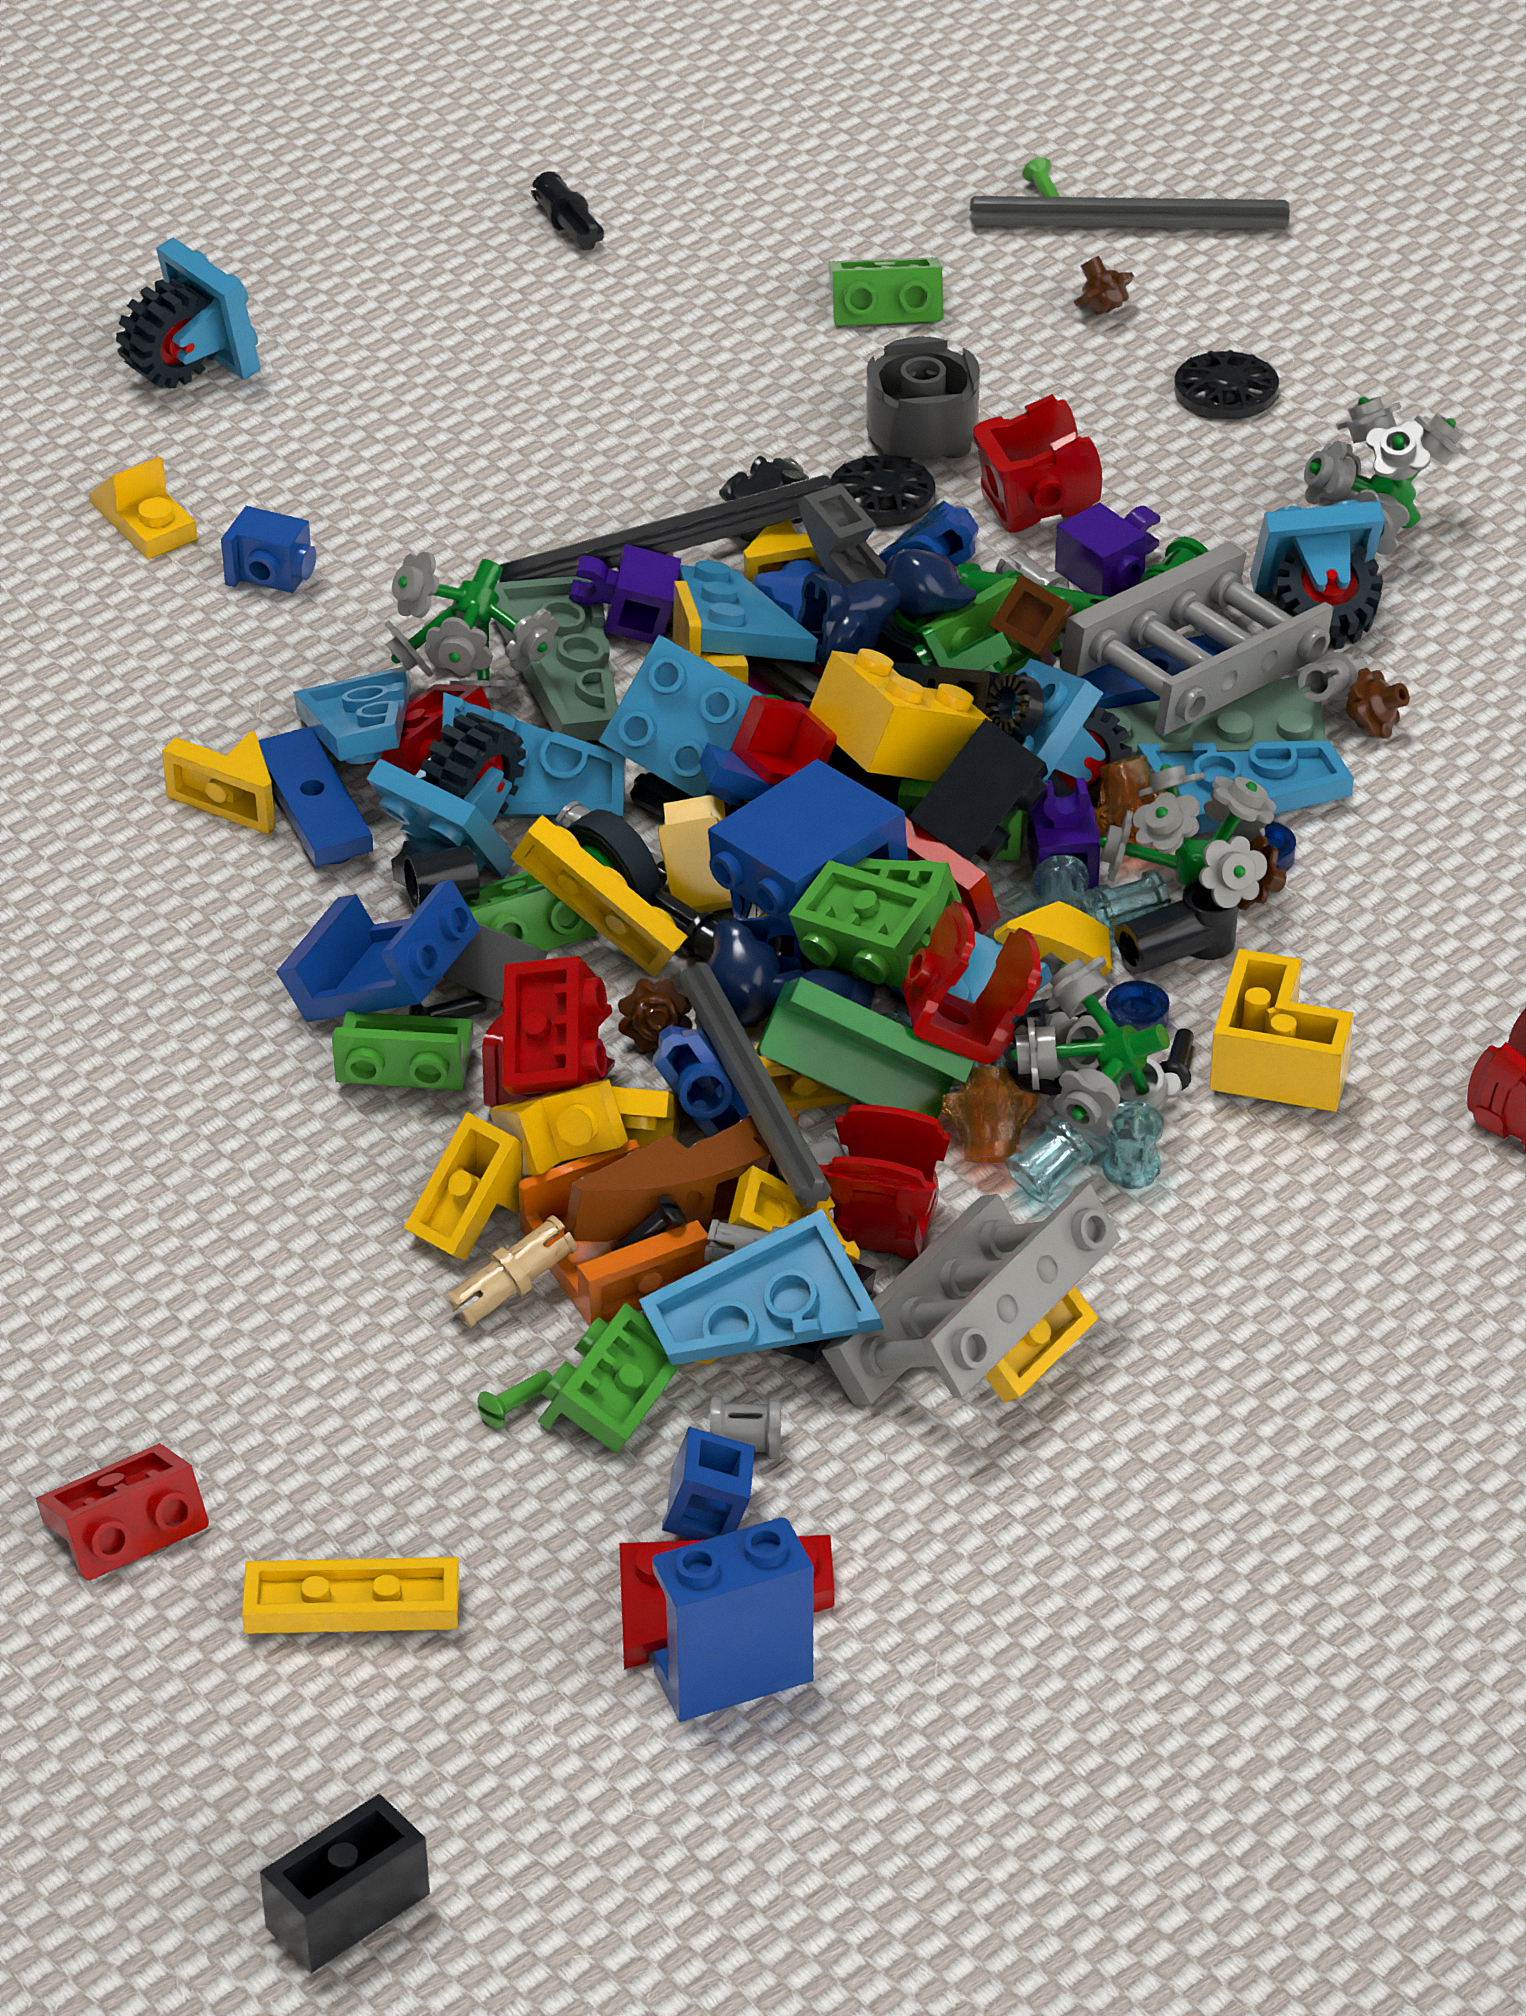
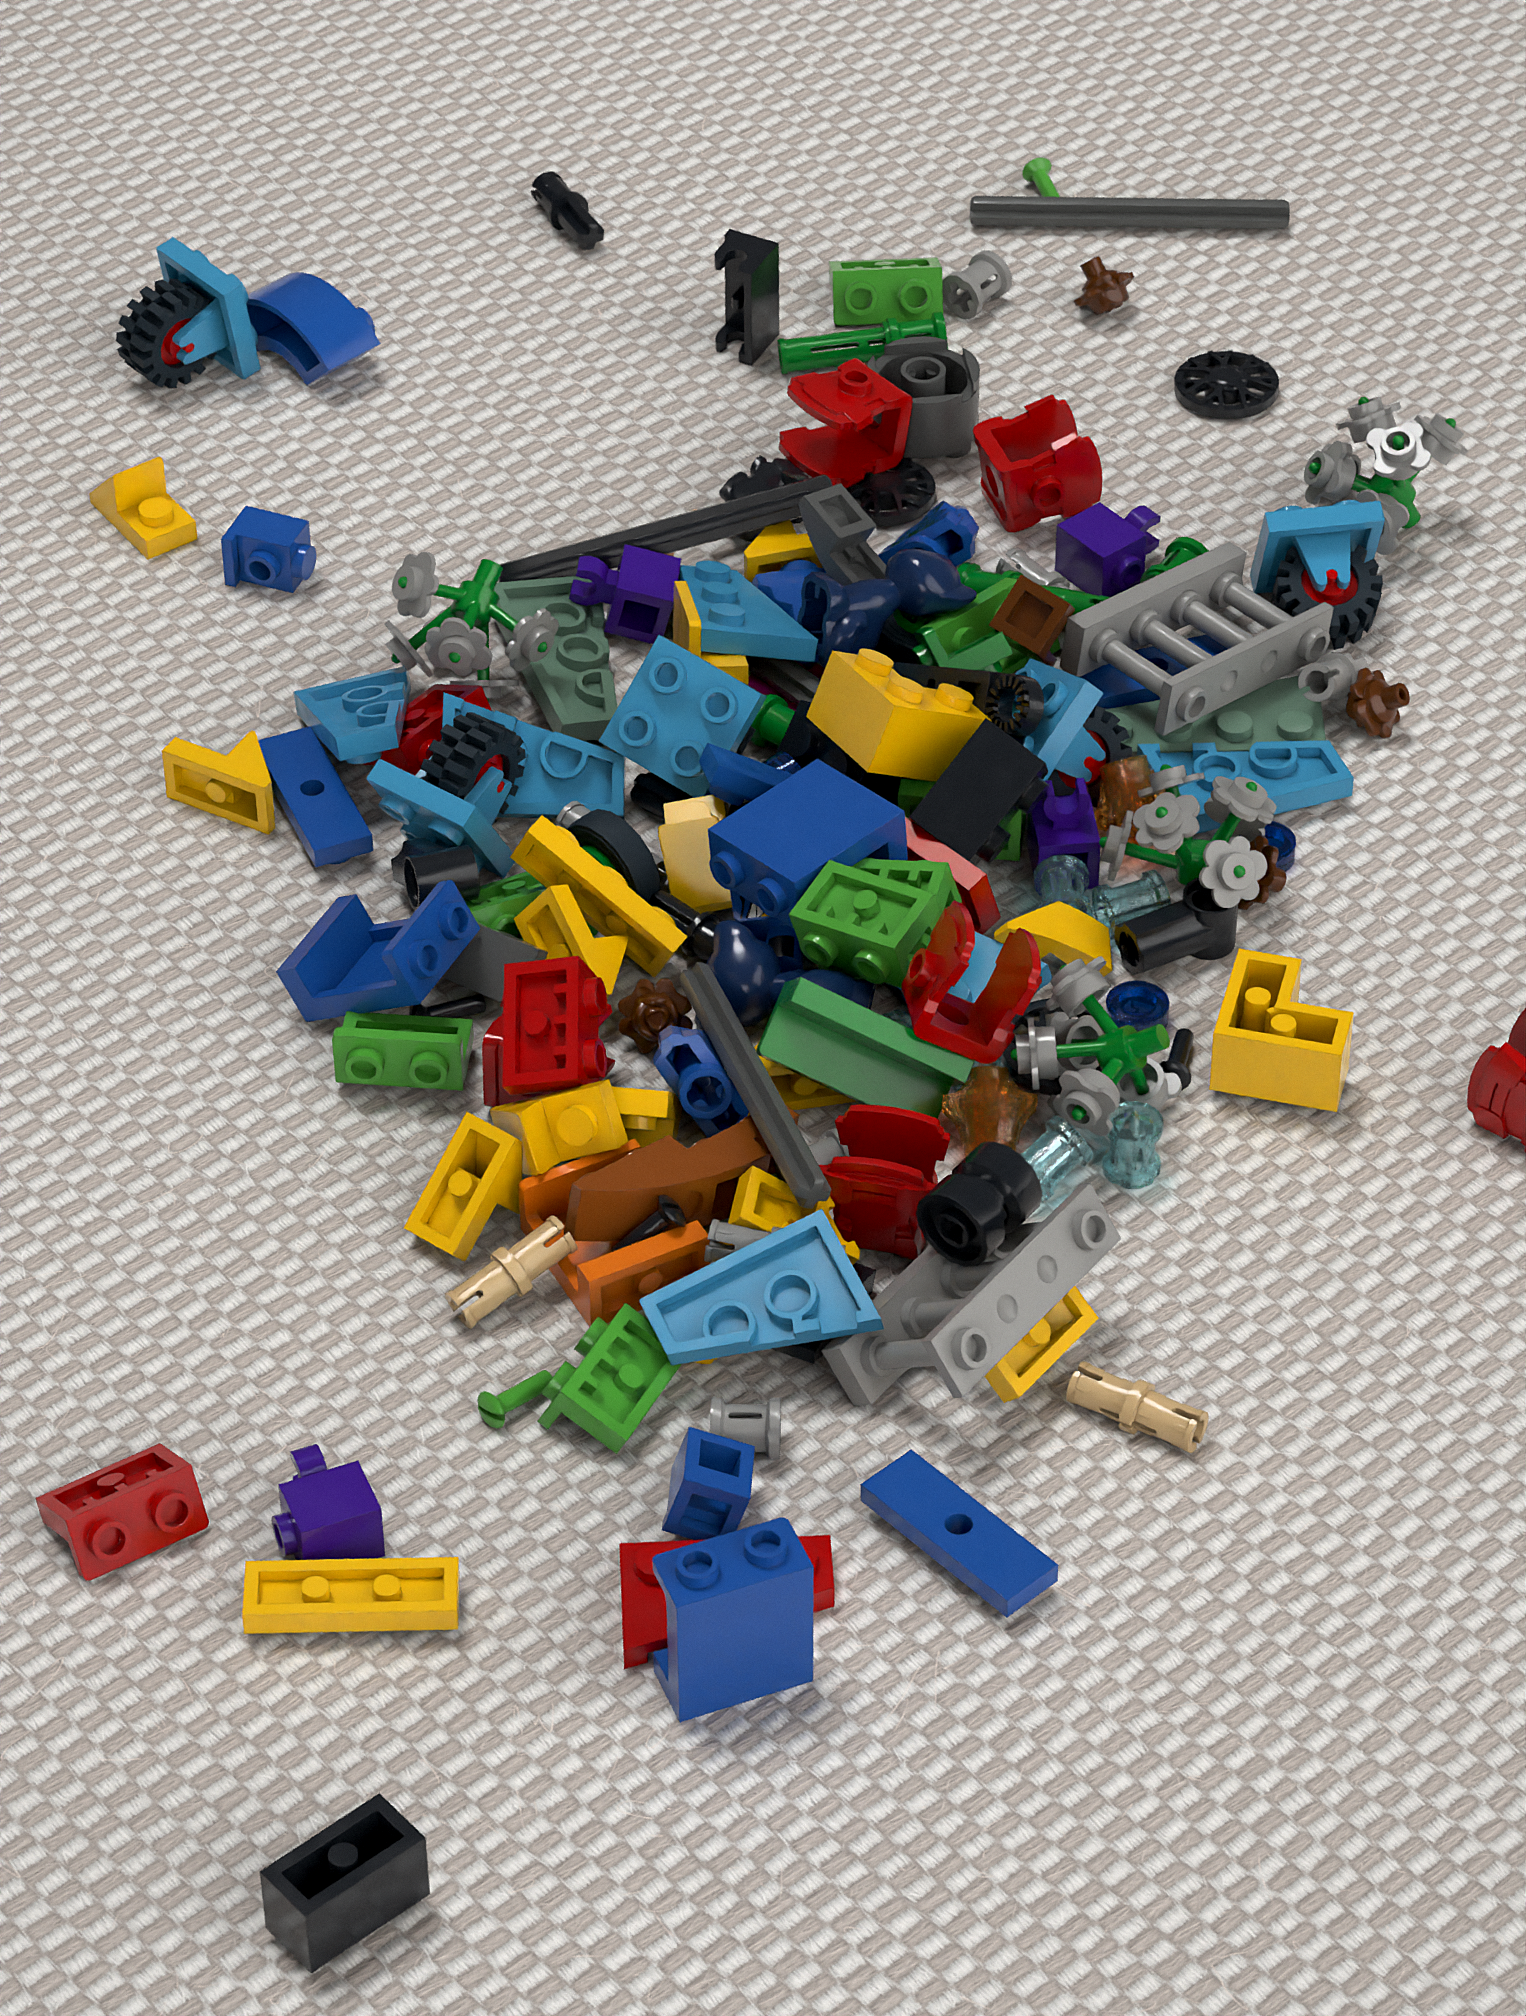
red panel [731,695,837,785] -> none
none -> blue brick [246,272,381,385]
none -> dark purple brick [272,1444,385,1560]
none -> yellow slope [514,884,629,998]
none -> black hinge [714,229,779,366]
none -> green pin [777,312,948,374]
none -> red piece [779,358,913,488]
none -> blue tile [860,1449,1058,1617]
none -> black wheel [916,1141,1043,1267]
none -> light grey bush [942,251,1012,319]
none -> tan pin [1066,1361,1209,1453]

